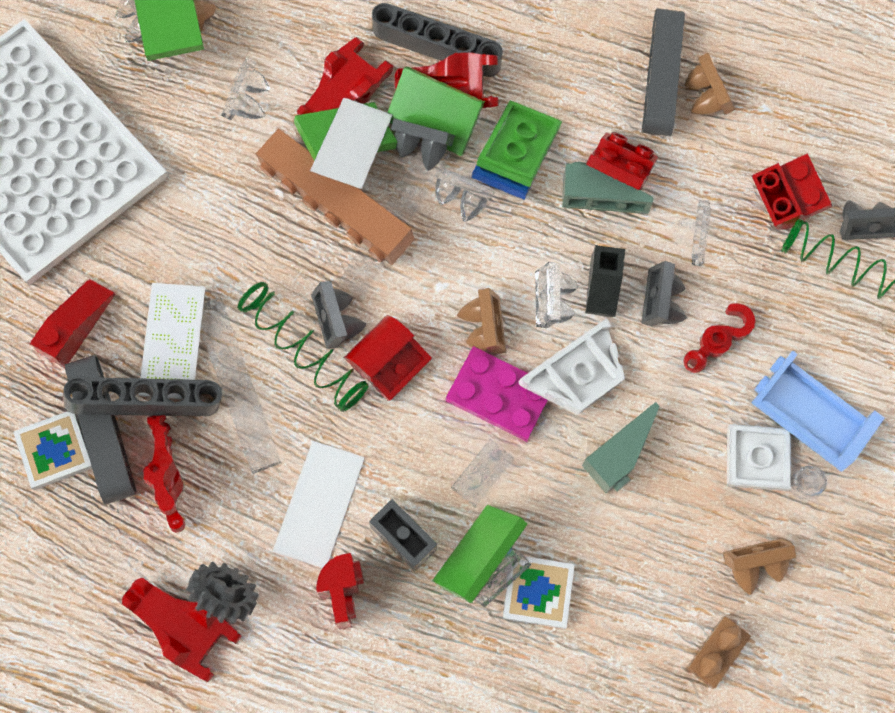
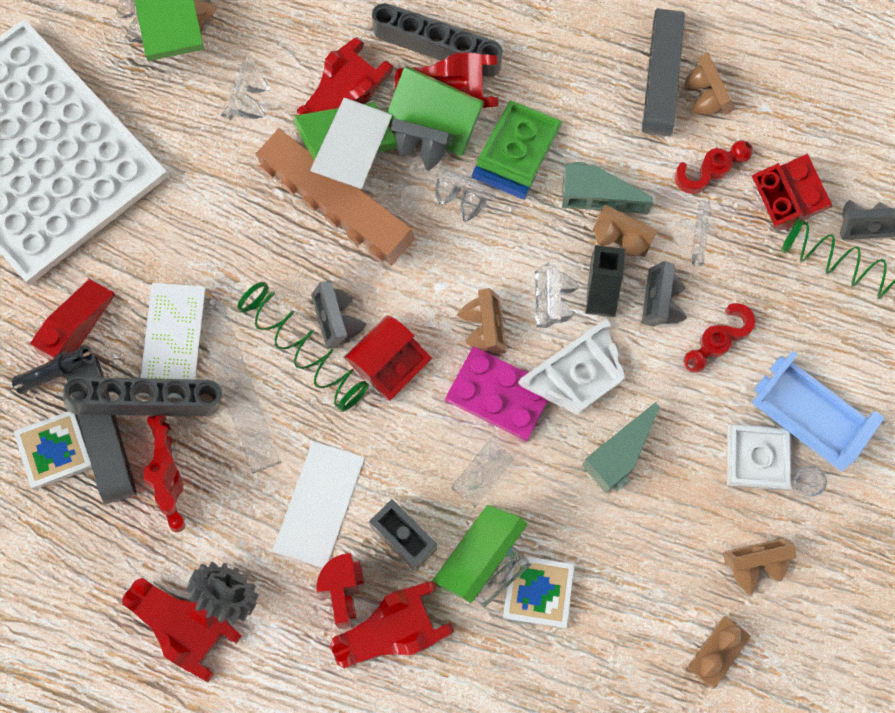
red brick [586,132,658,190] -> none
none -> black pin [12,345,95,394]
none -> red animal [330,581,455,669]
none -> medium nougat tile [592,205,658,257]
none -> red piece [674,140,753,194]

